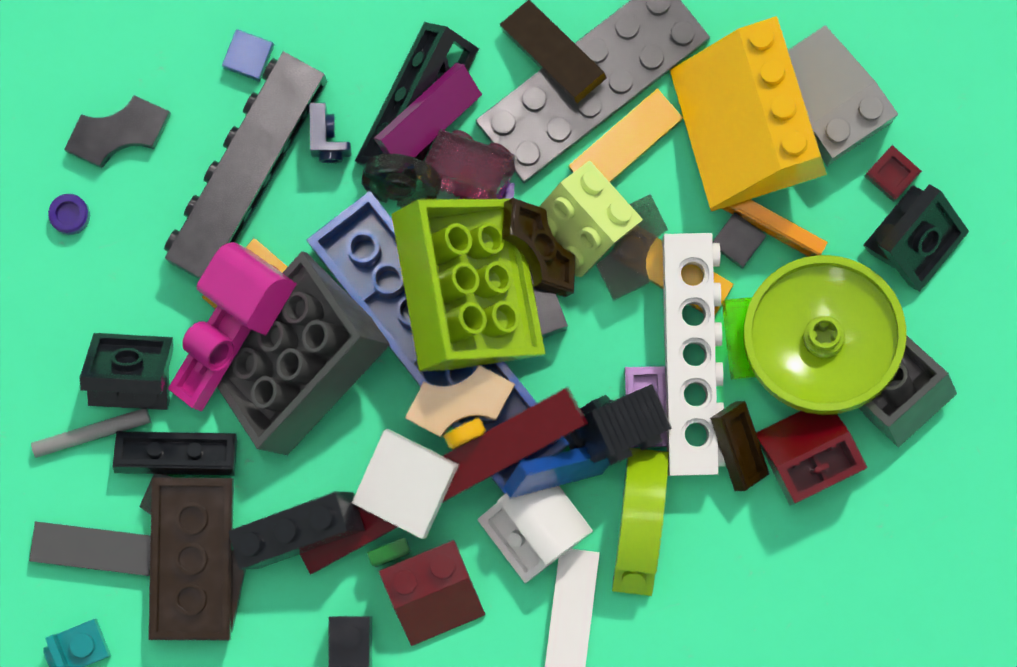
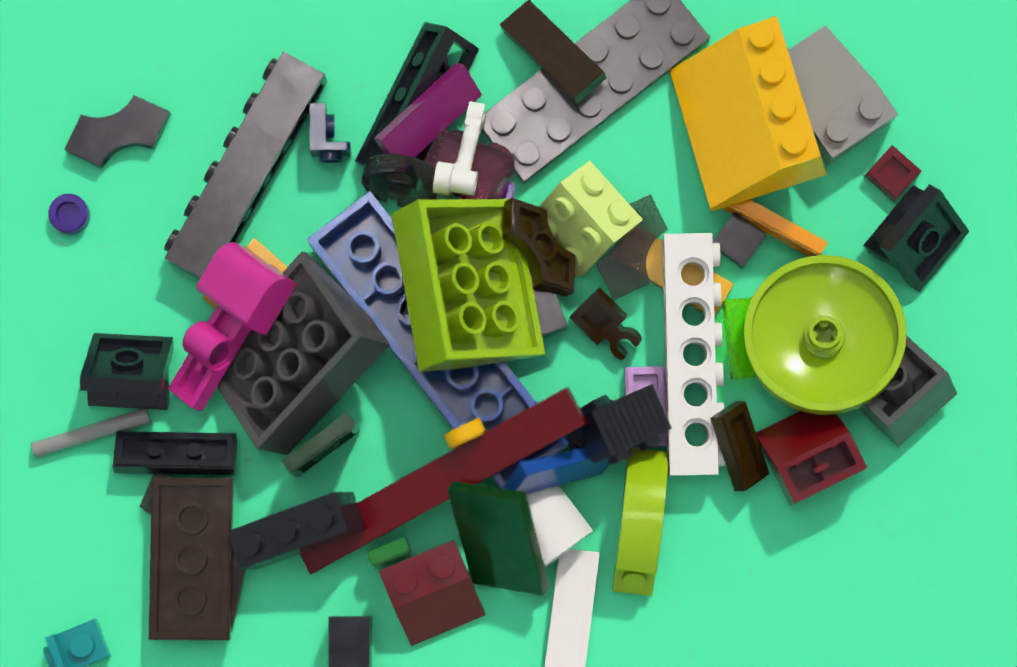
dark grey tile [29,521,151,576] -> none
tile [222,29,274,81] -> none
white tile [352,429,459,539] -> none
tan tile [405,365,515,437] -> none
yellow tile [568,88,683,183] -> none
none -> dark green tile [281,413,360,477]
none -> white brick [433,101,485,196]
none -> dark green tile [447,481,550,596]
none -> dark brown plate [569,287,642,360]

